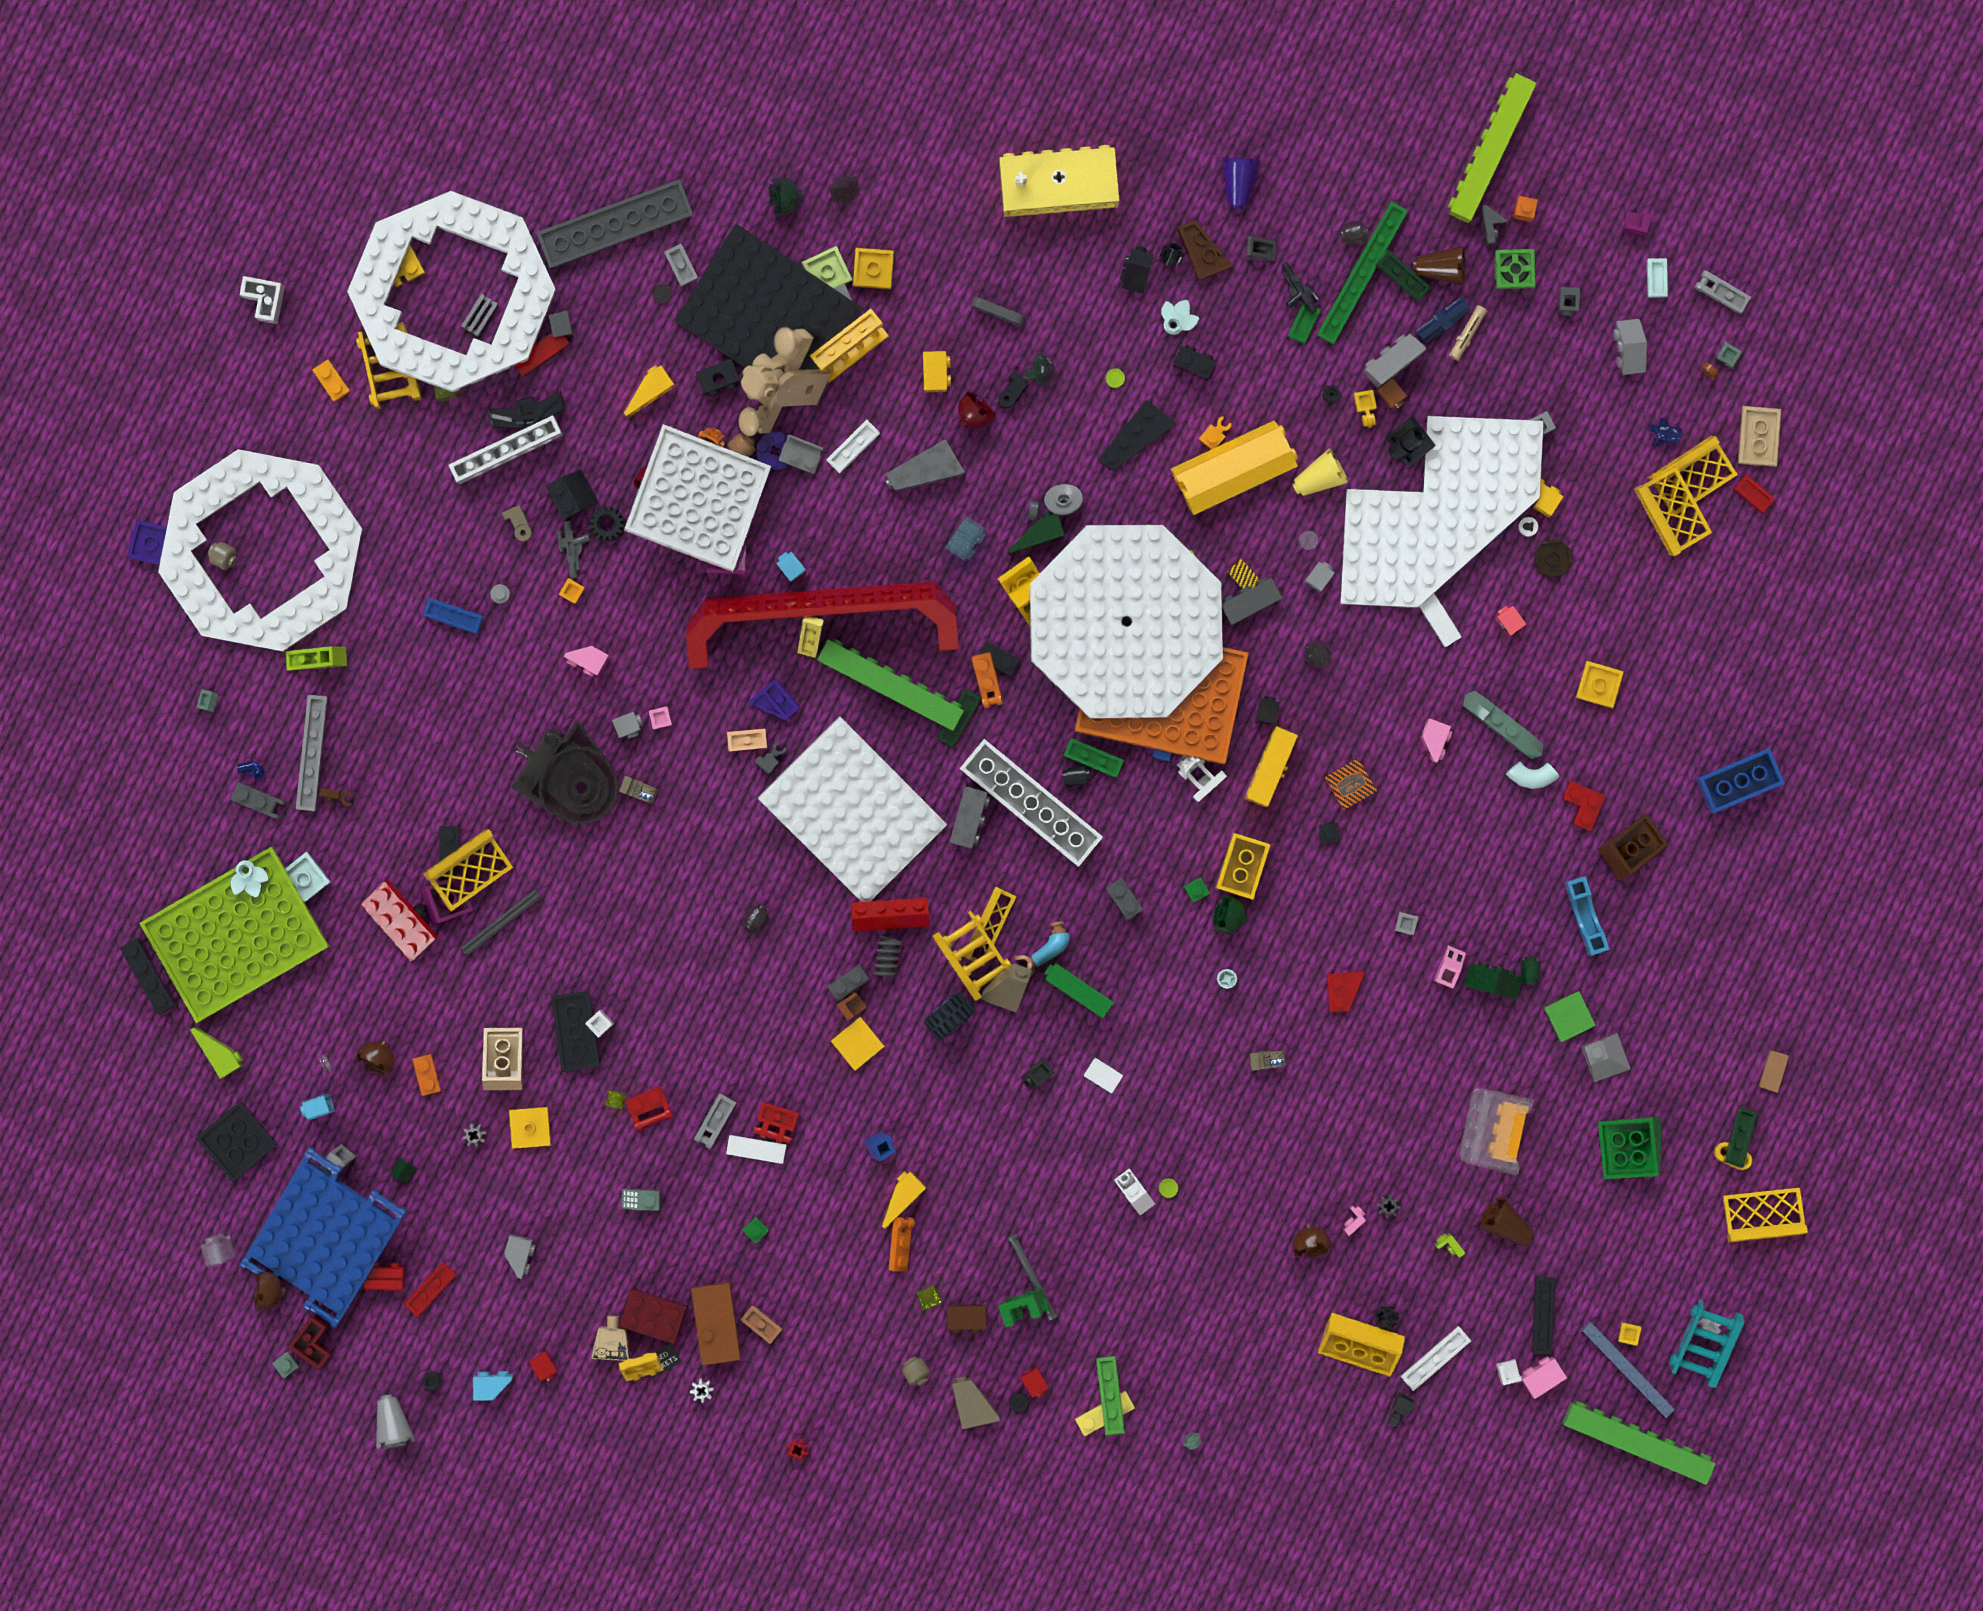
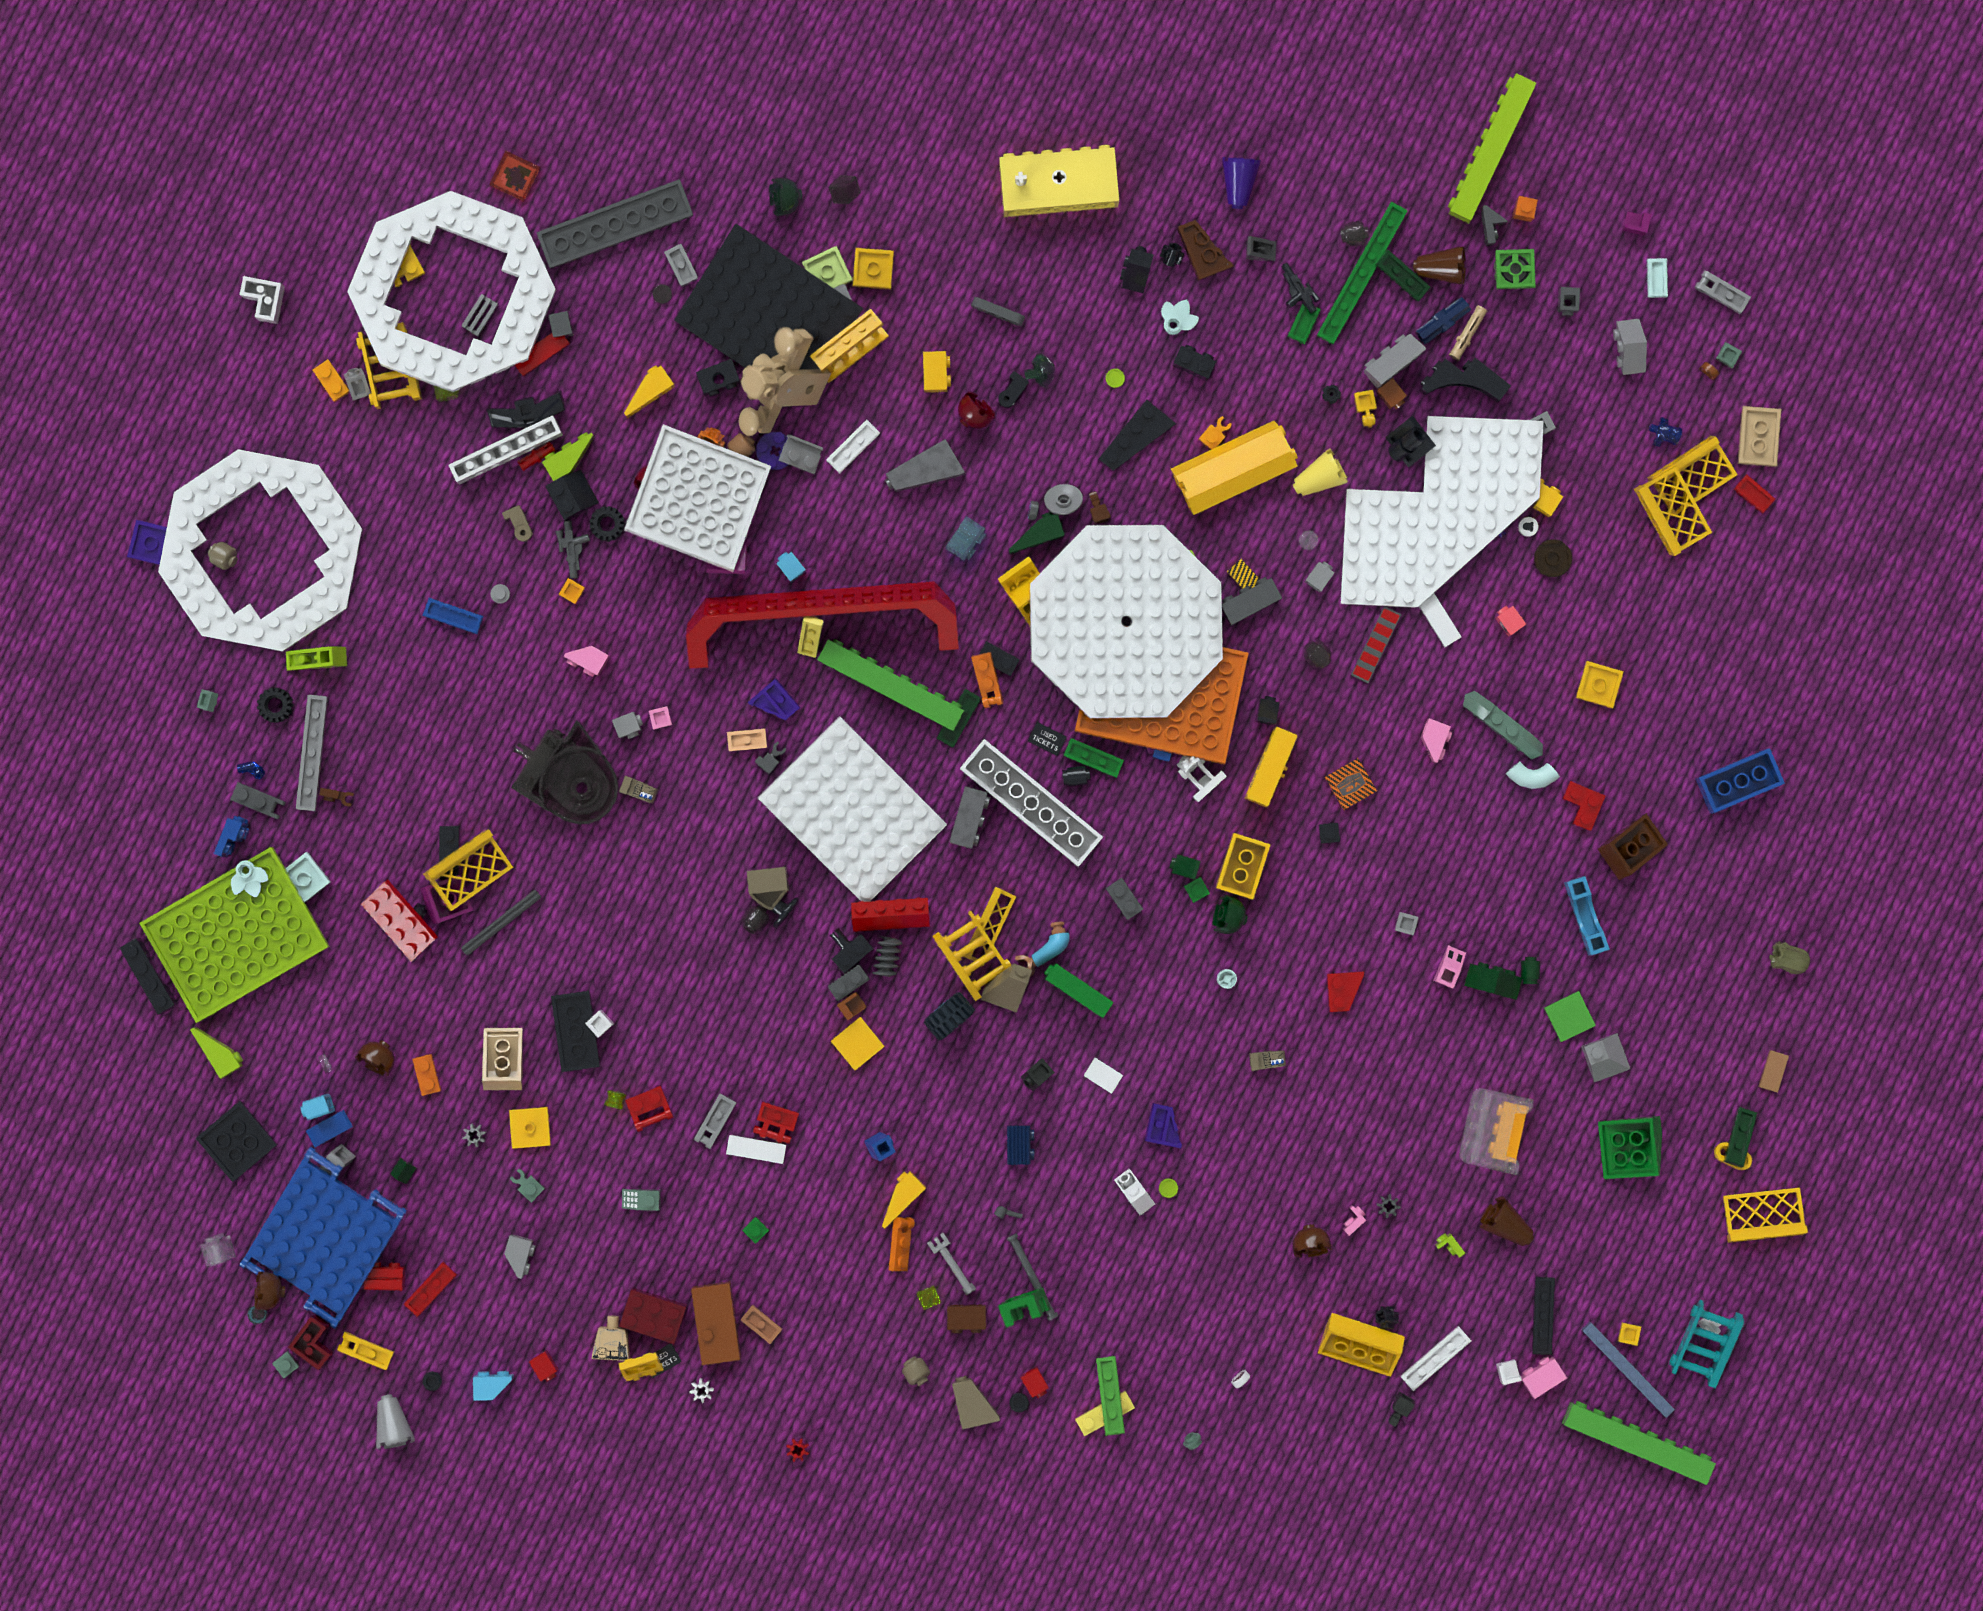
none -> blue plate [214,816,250,857]
none -> clear smoke tile [247,1306,268,1324]
none -> black tyre [257,688,294,723]
none -> blue slope [306,1110,353,1147]
none -> yellow plate [337,1332,394,1370]
none -> light grey bracket [344,368,371,401]
none -> clear red tile [489,151,541,202]
none -> sand green plate [510,1169,545,1203]
none -> red pin [517,441,556,471]
none -> lime slope [542,432,595,481]
none -> dark tan piece [747,867,799,928]
none -> black brick [829,928,874,973]
none -> light grey hinge [927,1233,976,1296]
none -> dark grey hand [994,1206,1023,1219]
none -> dark blue brick [1007,1125,1034,1165]
none -> black sticker [1028,722,1067,756]
none -> reddish brown piece [1089,491,1111,525]
none -> dark purple wing [1144,1103,1182,1148]
none -> dark green slope [1169,854,1201,880]
none -> white tile [1231,1370,1250,1388]
none -> tile [1351,606,1402,684]
none -> black arch [1420,358,1511,403]
none -> olive piece [1769,941,1810,974]

